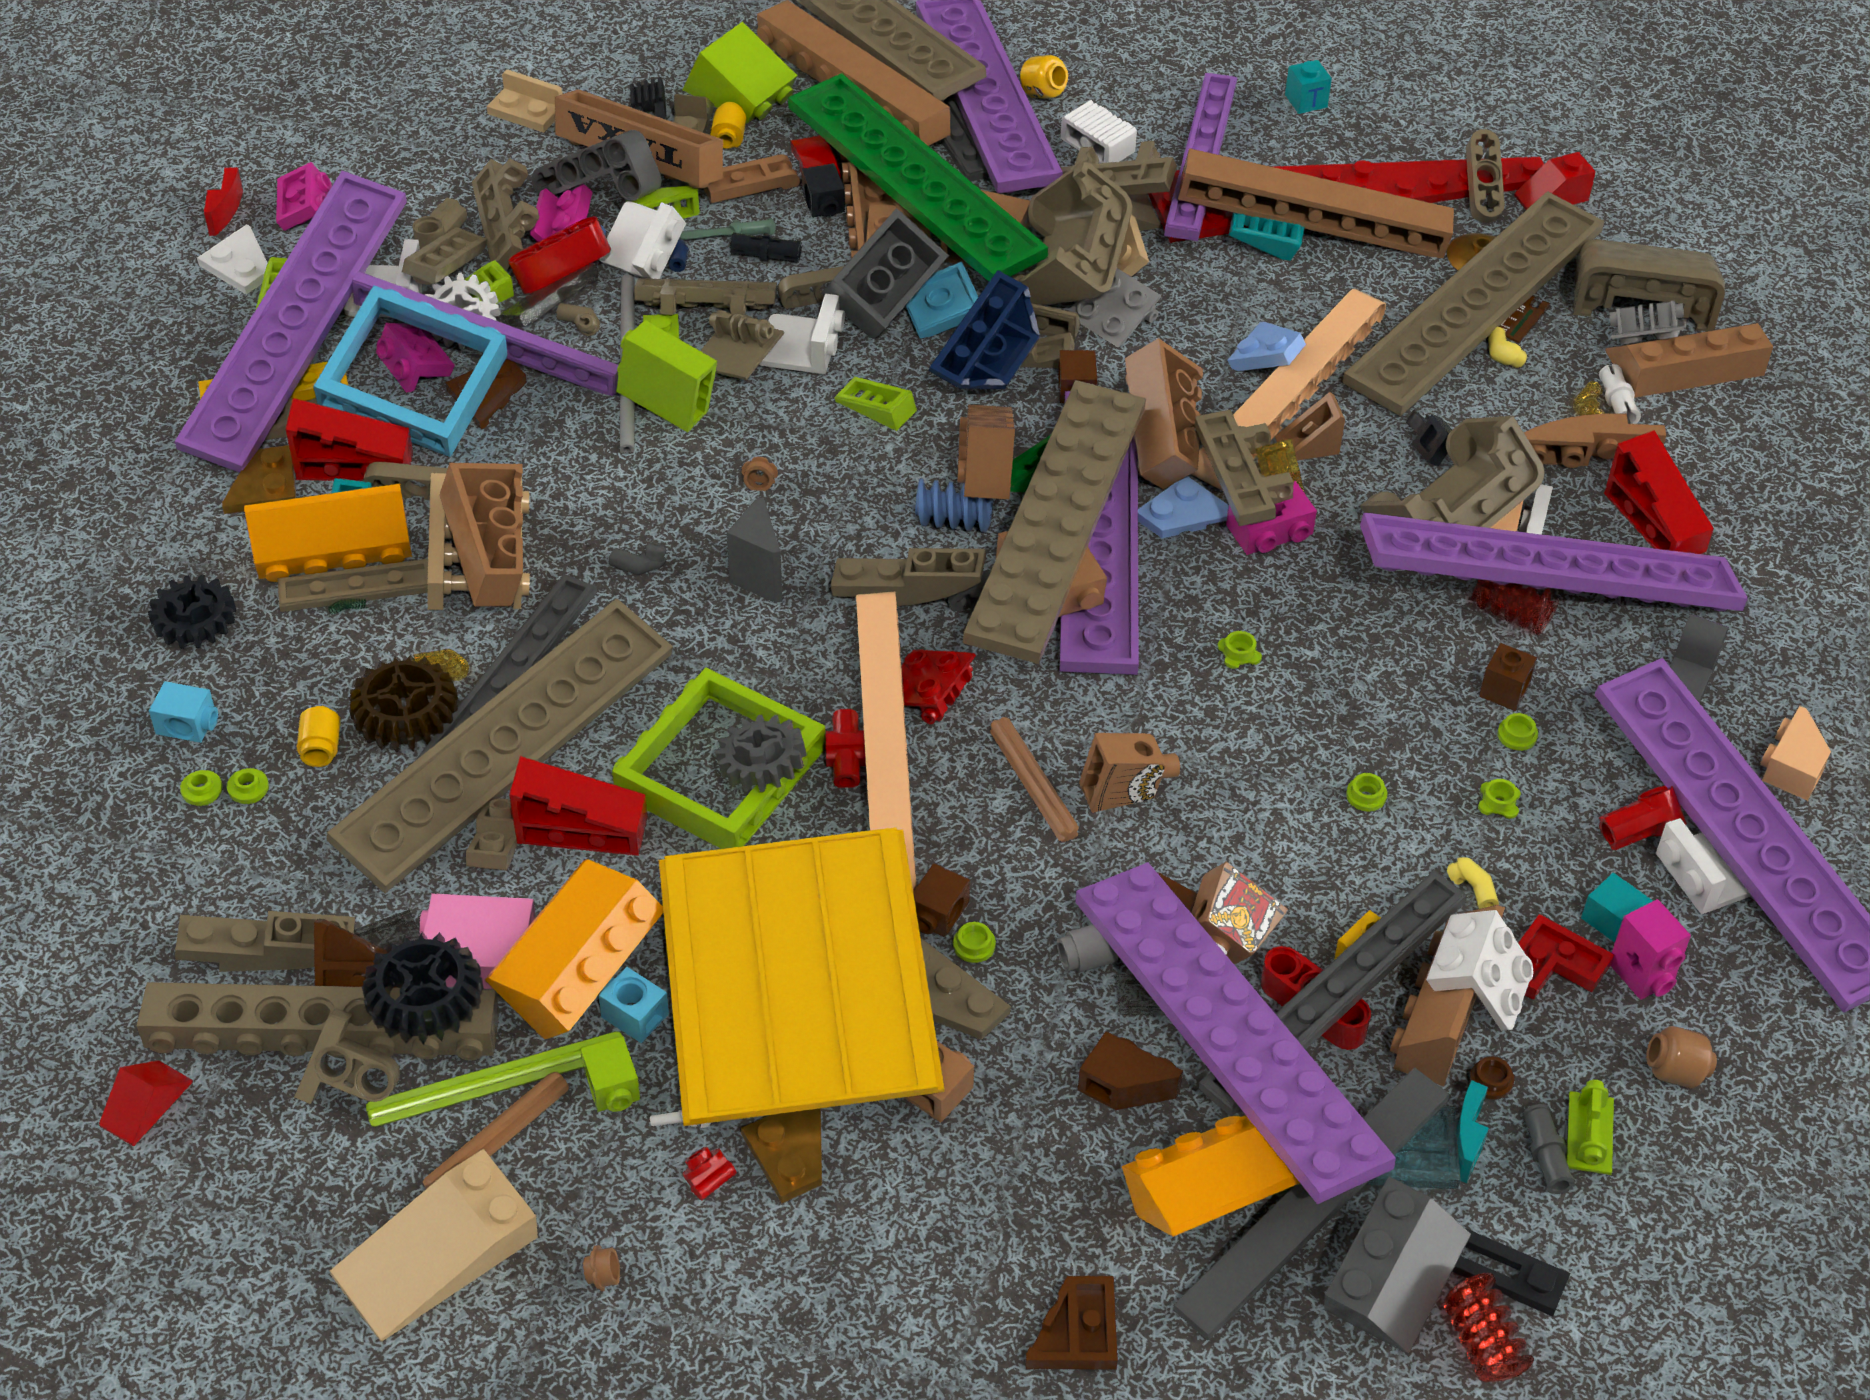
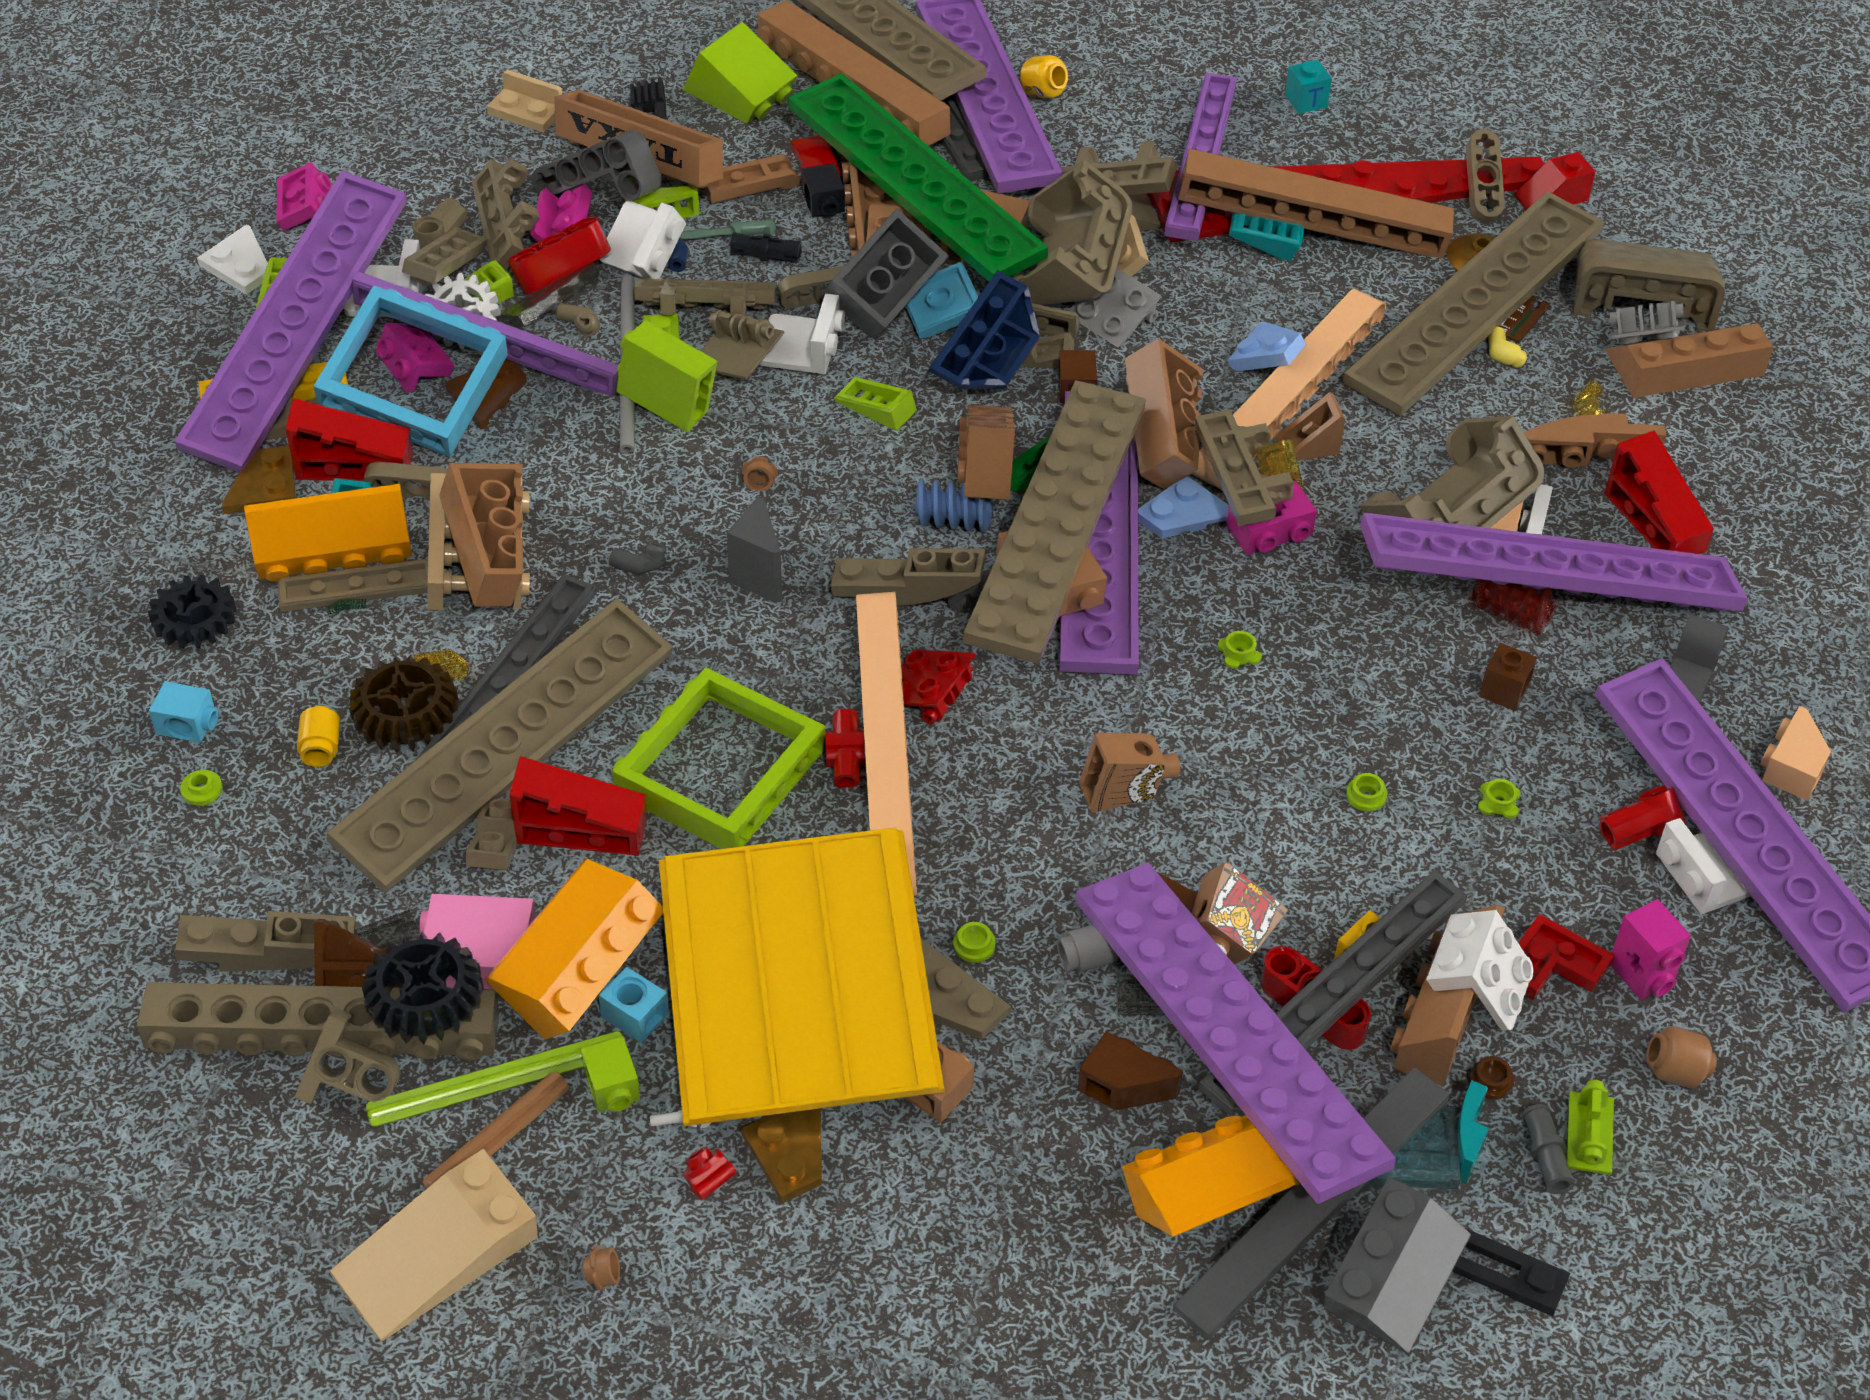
red slope [99,1060,193,1146] -> none
red slope [204,167,243,236] -> none
lime plate [227,768,269,804] -> none
dark tan slope [673,94,714,133] -> none
yellow brick [710,102,747,148] -> none
dark grey gear [715,715,807,792] -> none
reddish brown brick [913,863,970,937] -> none
medium nougat axle [990,717,1079,842] -> none
reddish brown wing [1025,1276,1118,1370] -> none
white brick [1060,100,1137,163] -> none
black plate [1406,410,1452,466] -> none
clear red piece [1443,1273,1534,1382] -> none
light yellow arm [1447,857,1499,909] -> none
lime plate [1497,713,1538,751] -> none
teal brick [1581,872,1653,943] -> none
white pin [1599,364,1641,424] -> none

